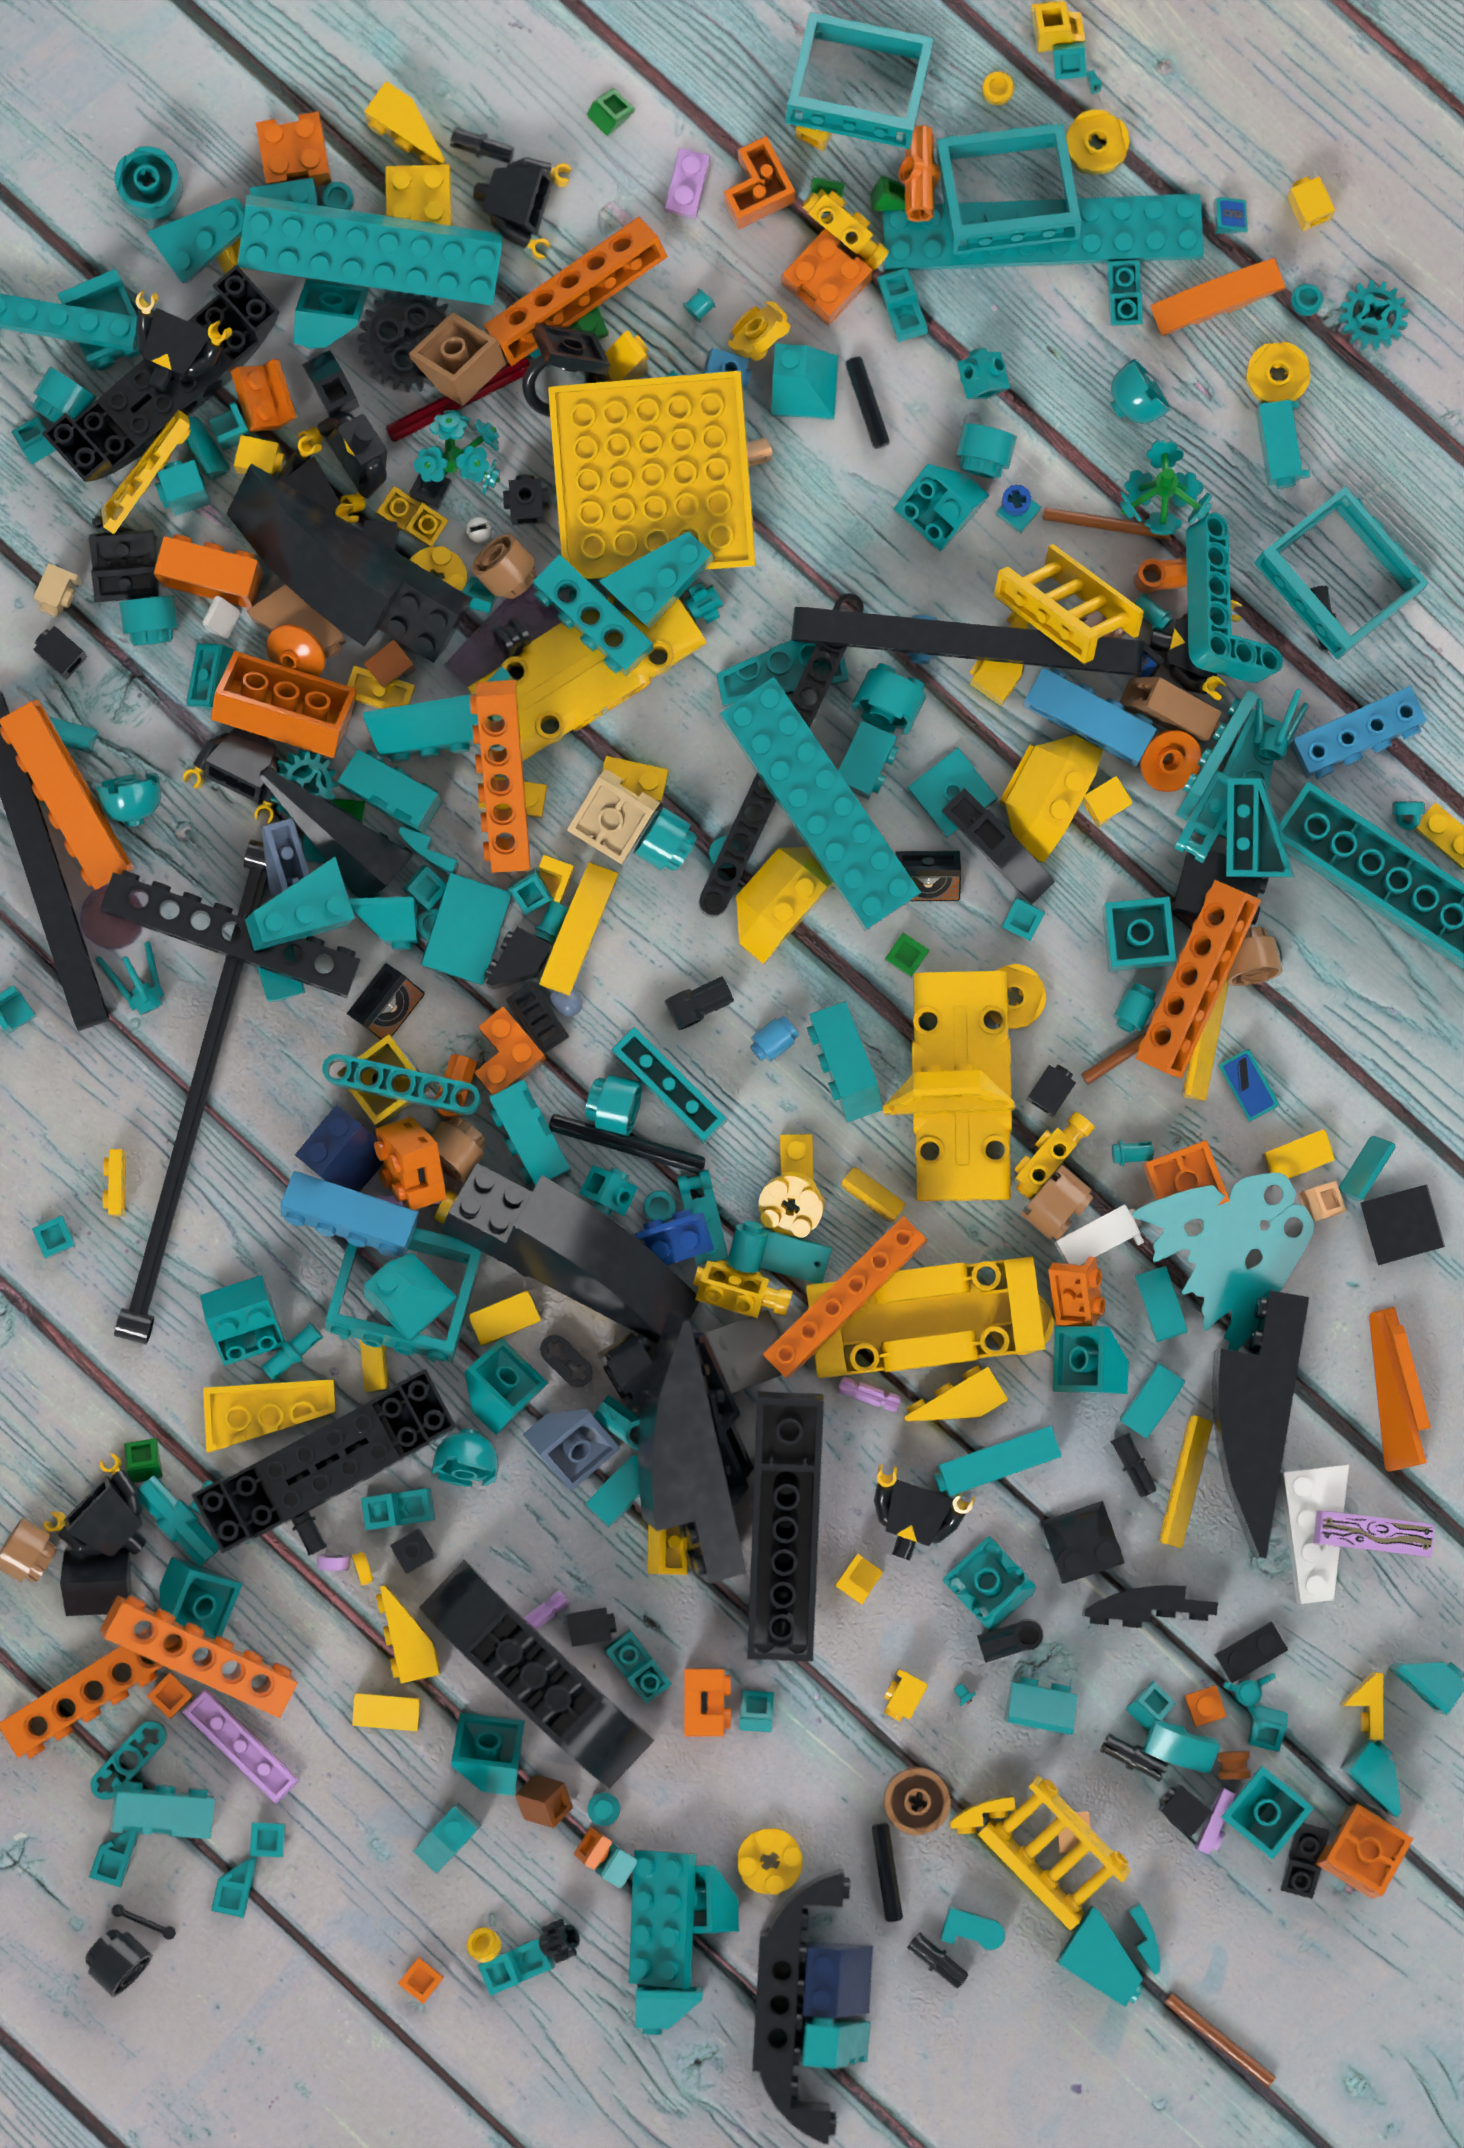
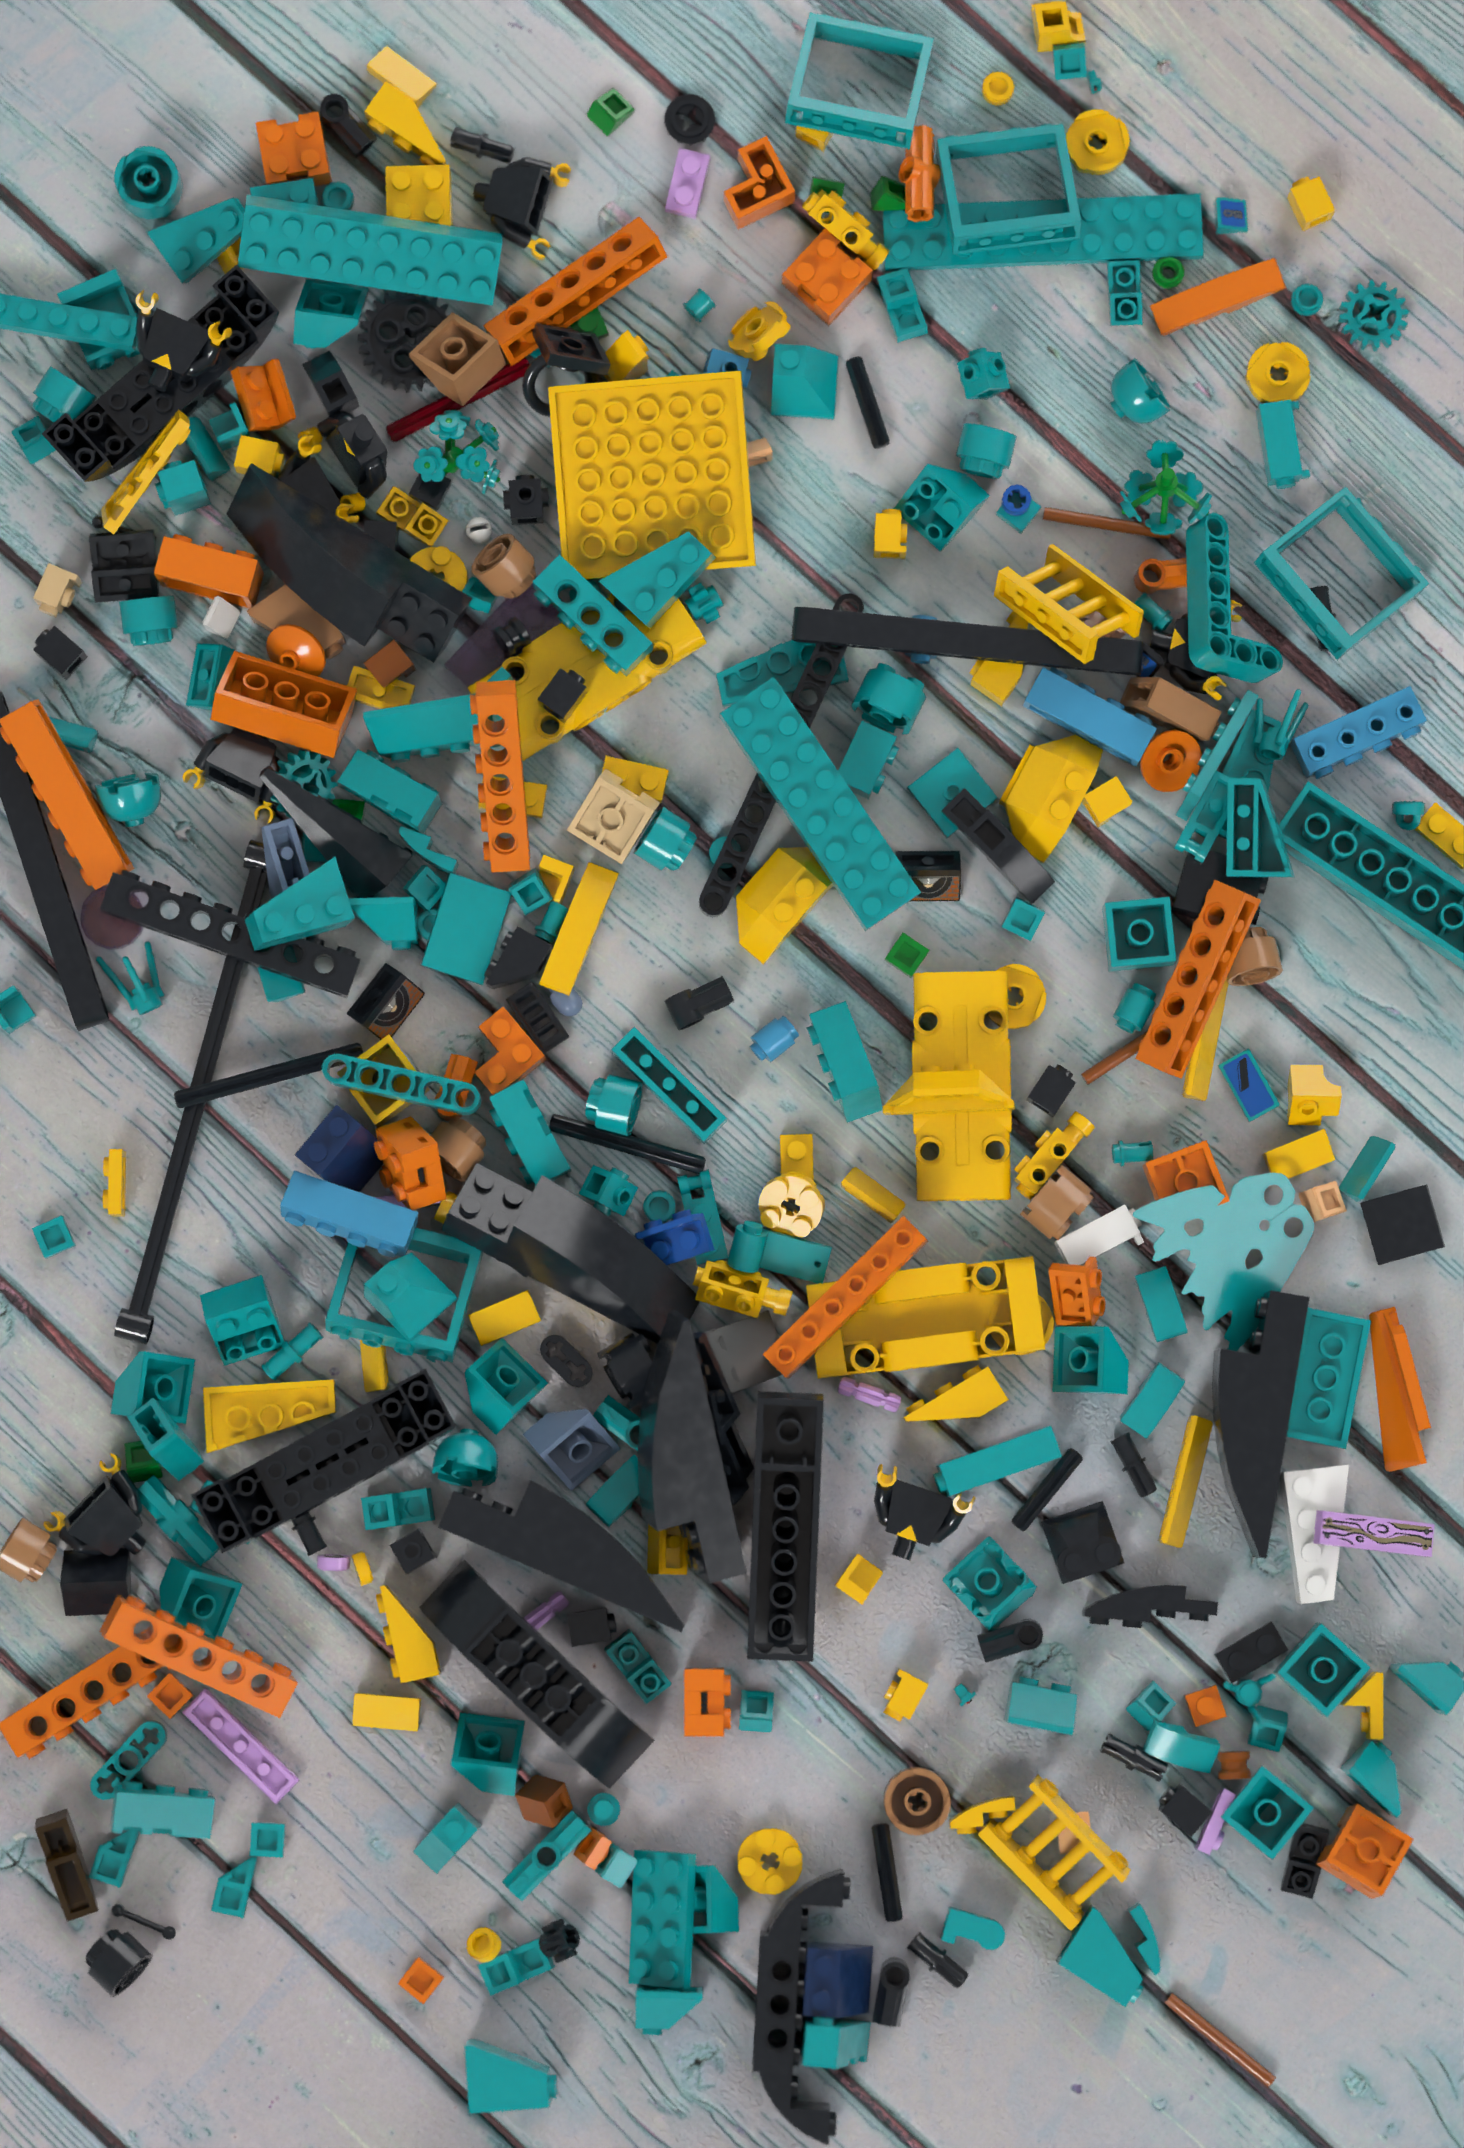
none -> dark brown slope [35,1809,99,1921]
none -> teal slope [111,1351,195,1424]
none -> teal slope [127,1397,205,1481]
none -> black axle [174,1043,363,1108]
none -> black piece [320,94,377,157]
none -> yellow slope [366,46,437,108]
none -> black slope [438,1480,685,1632]
none -> teal slope [465,2039,558,2114]
none -> teal piece [502,1810,592,1902]
none -> black brick [537,668,588,724]
none -> black gear [664,94,715,146]
none -> black piece [872,1957,910,2027]
none -> yellow brick [873,509,907,559]
none -> black axle [1011,1448,1083,1531]
none -> green plate [1152,257,1184,289]
none -> teal brick [1273,1623,1371,1717]
none -> yellow brick [1287,1065,1342,1126]
none -> teal plate [1287,1308,1371,1449]

